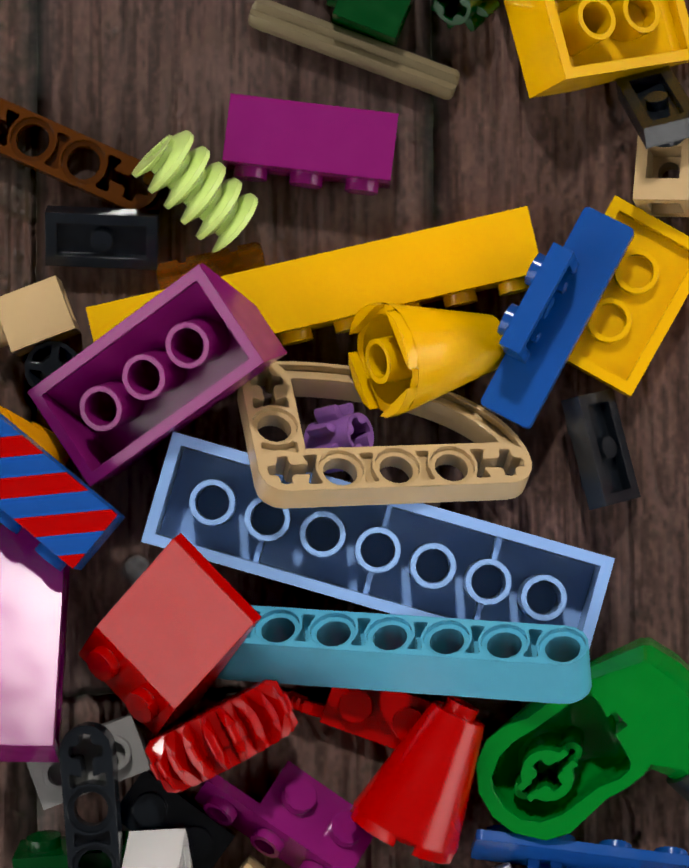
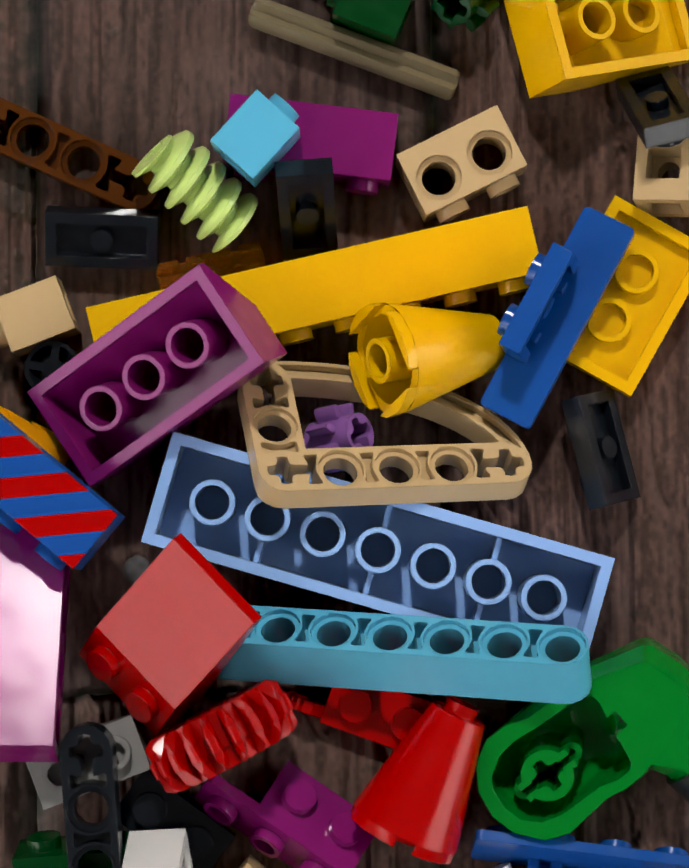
none -> medium azure brick [210,89,301,187]
none -> black plate [275,157,338,259]
none -> tan brick [395,105,527,224]

